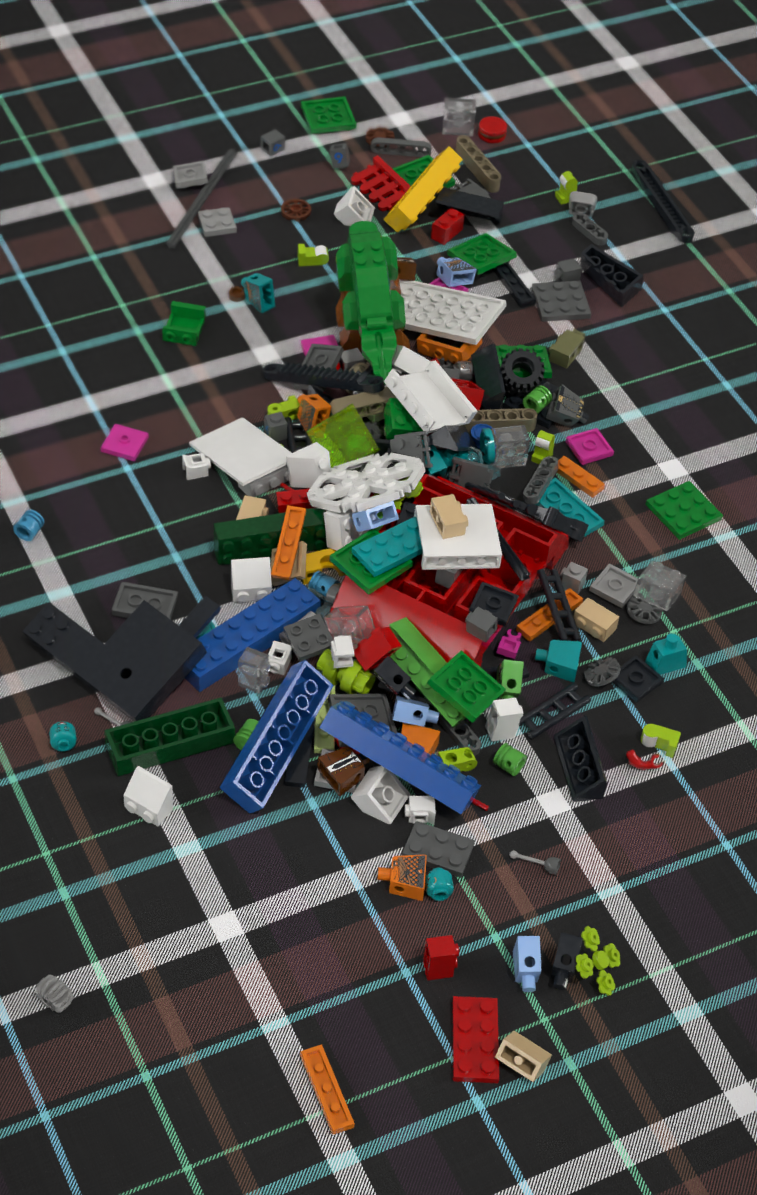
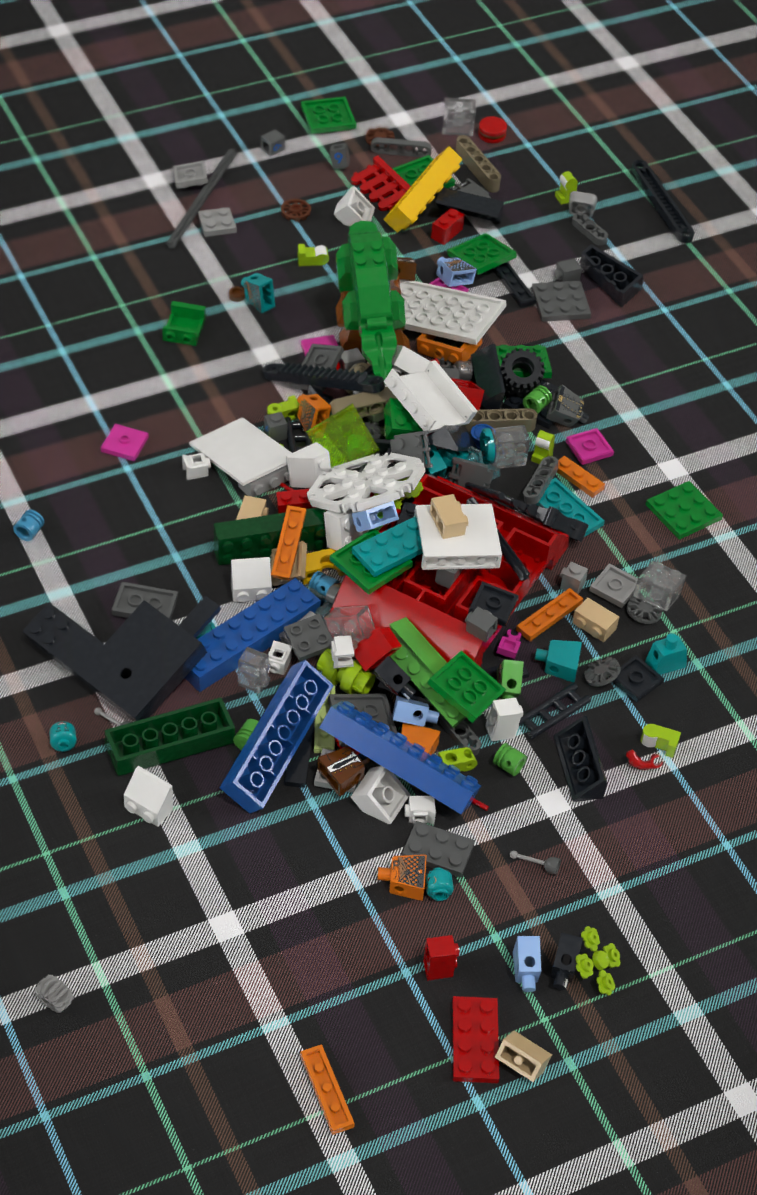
black bar [537,569,581,641] -> none
olive brick [548,329,586,369] -> none

